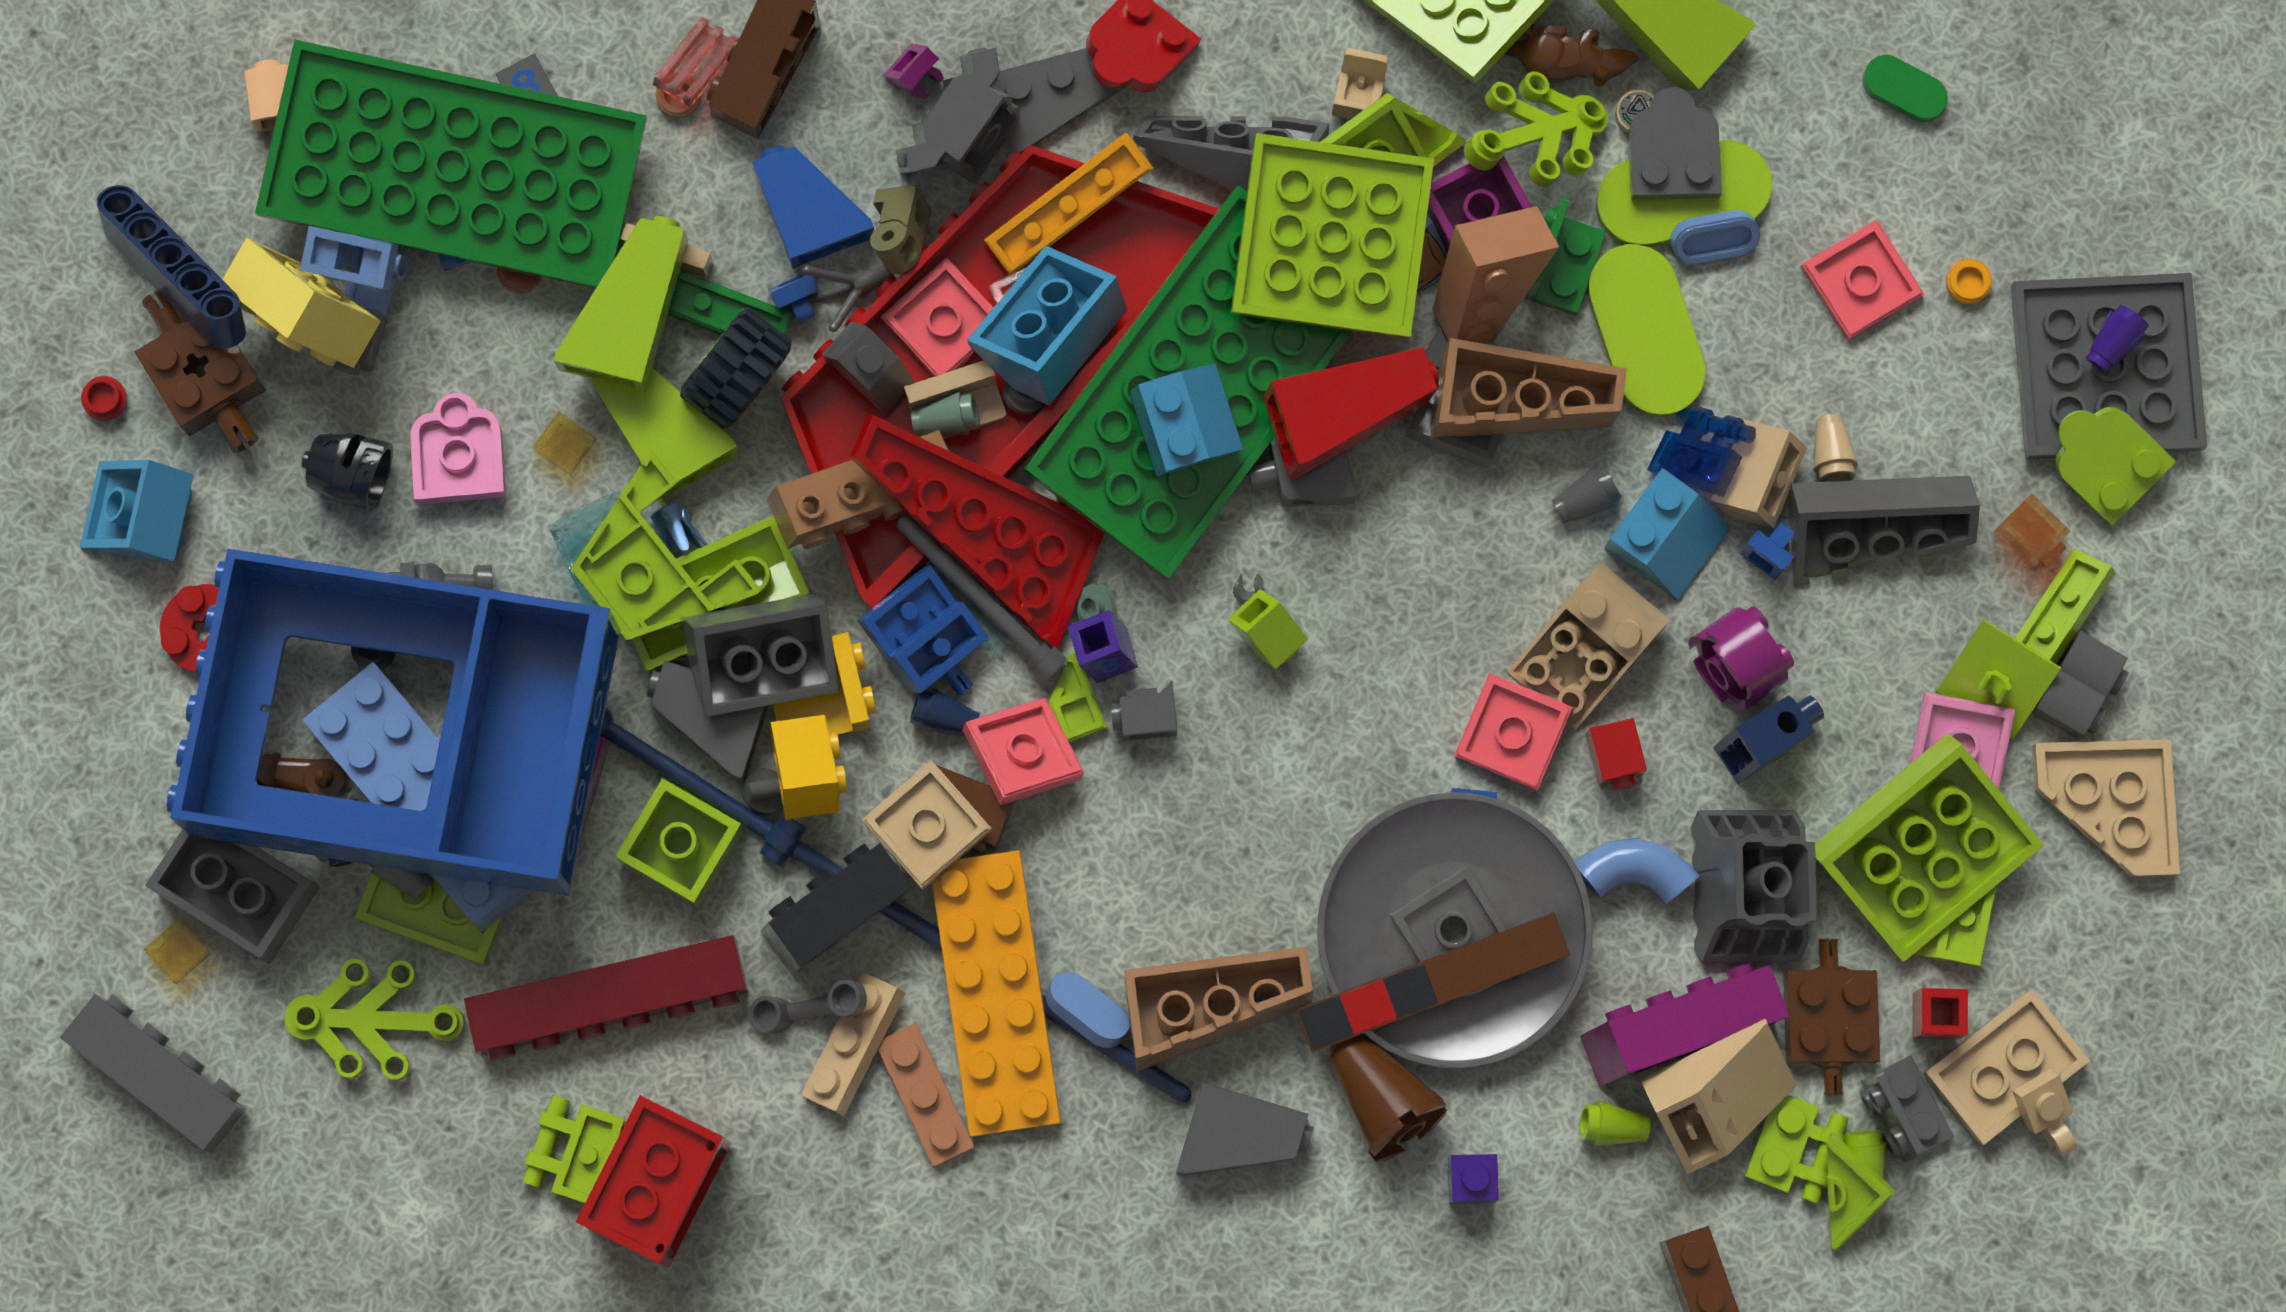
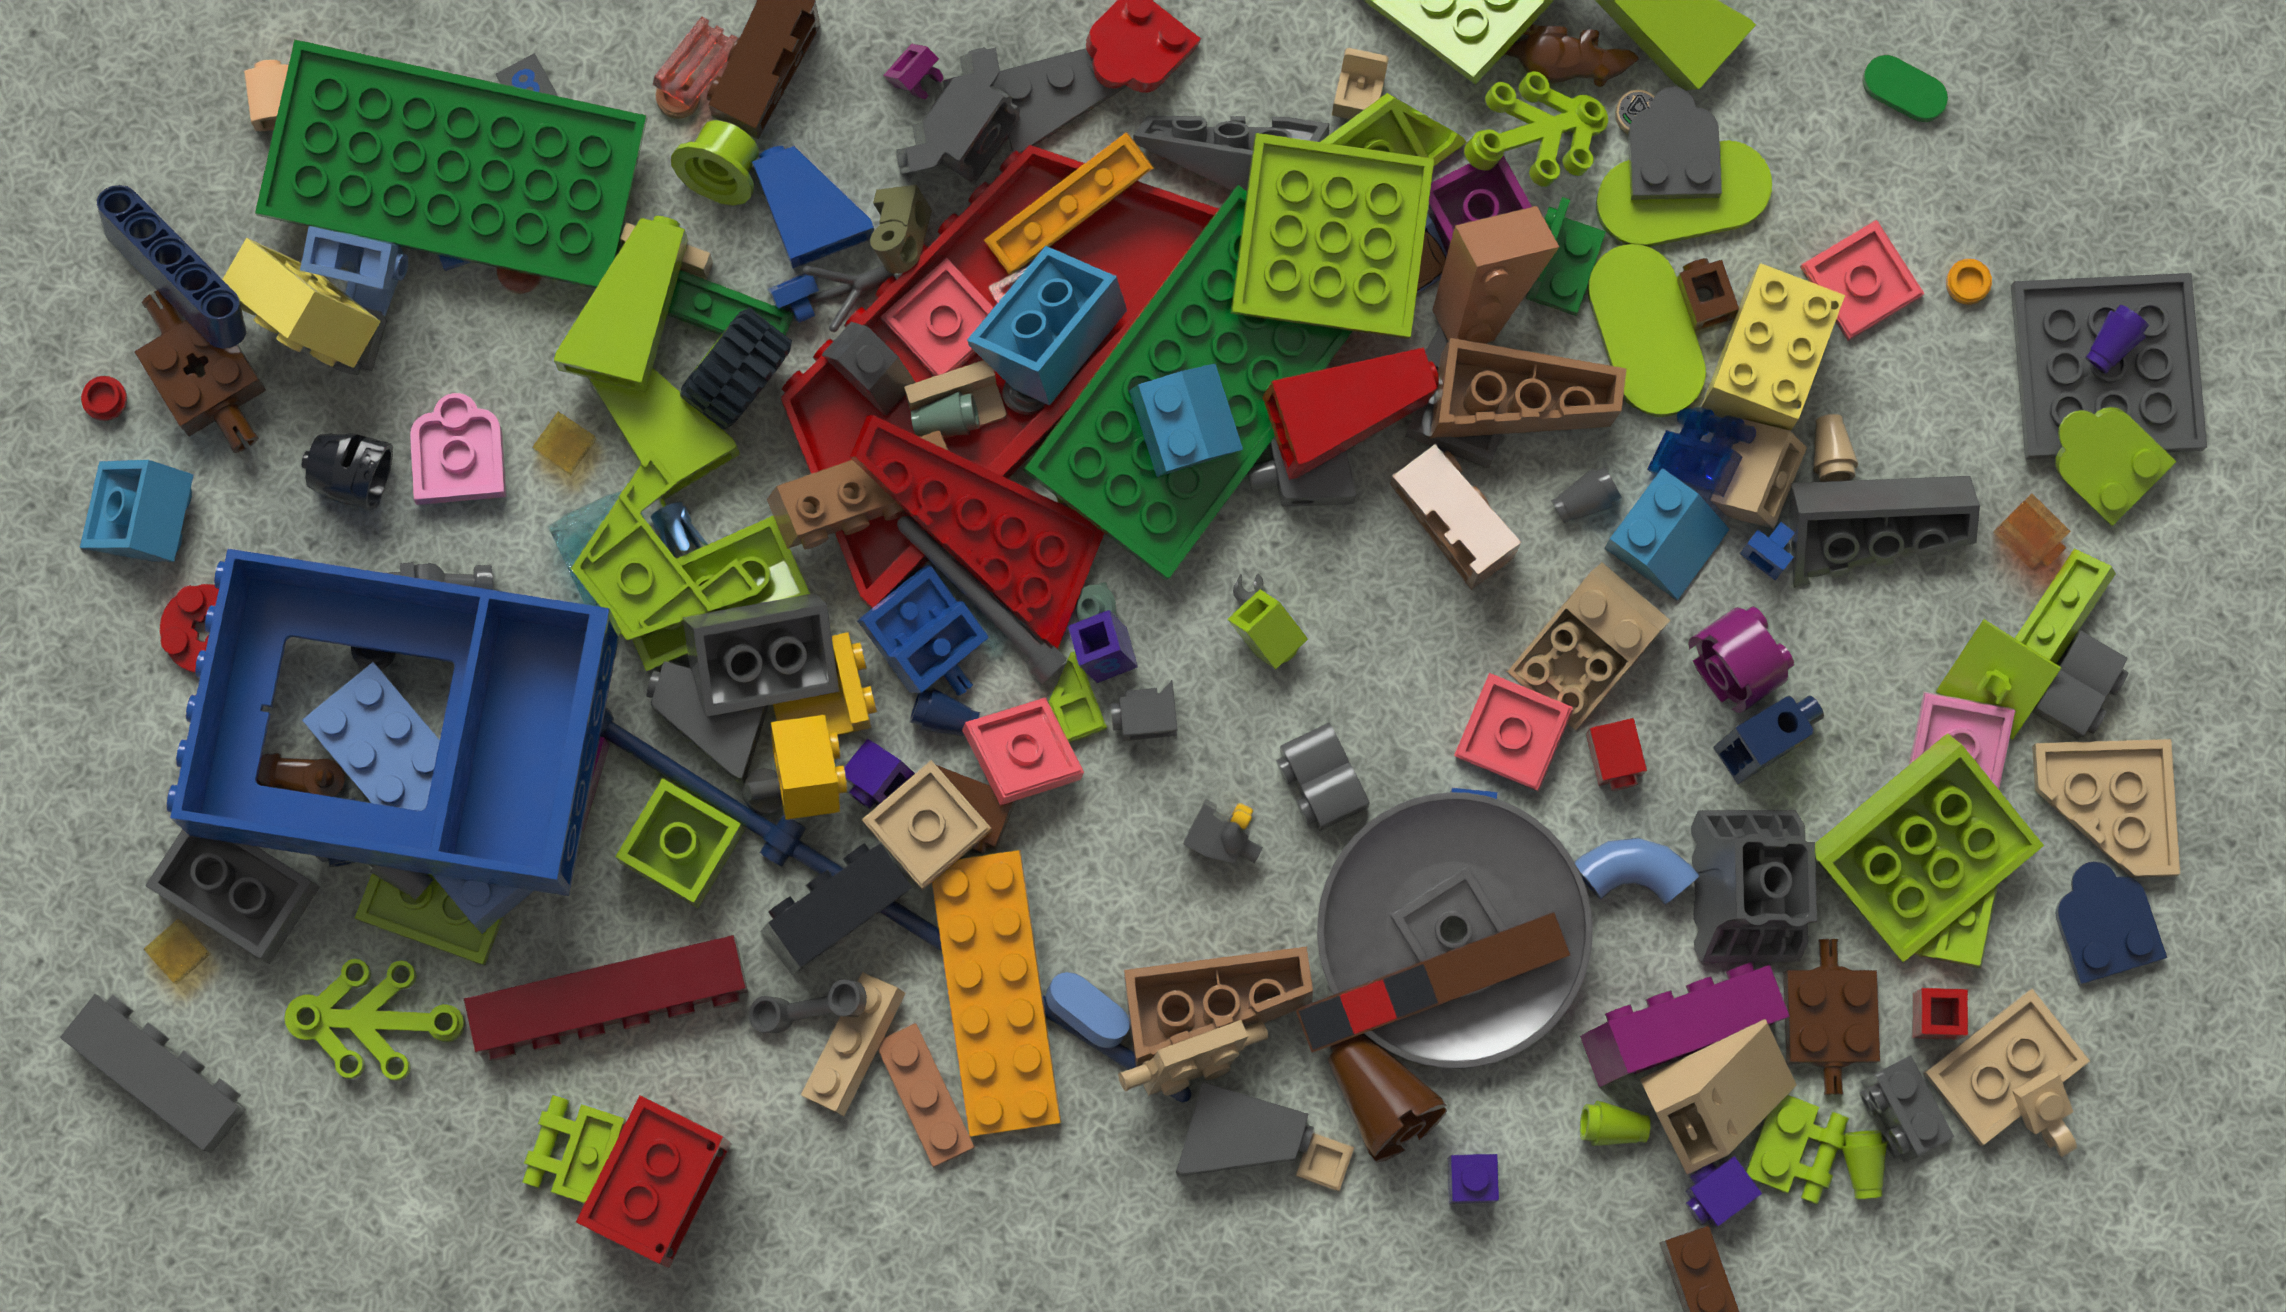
medium blue tile [1670,210,1760,265] -> none
lime tile [1826,1132,1895,1252] -> none
none -> lime piece [671,120,759,206]
none -> dark purple brick [844,738,915,809]
none -> tan plate [1118,1020,1268,1096]
none -> dark grey piece [1183,799,1263,864]
none -> dark grey brick [1276,722,1370,831]
none -> tan tile [1296,1133,1354,1192]
none -> wedge [1390,445,1521,590]
none -> reddish brown brick [1677,258,1739,331]
none -> dark purple brick [1686,1156,1762,1228]
none -> light yellow container [1700,263,1845,431]
none -> dark blue plate [2055,862,2167,985]

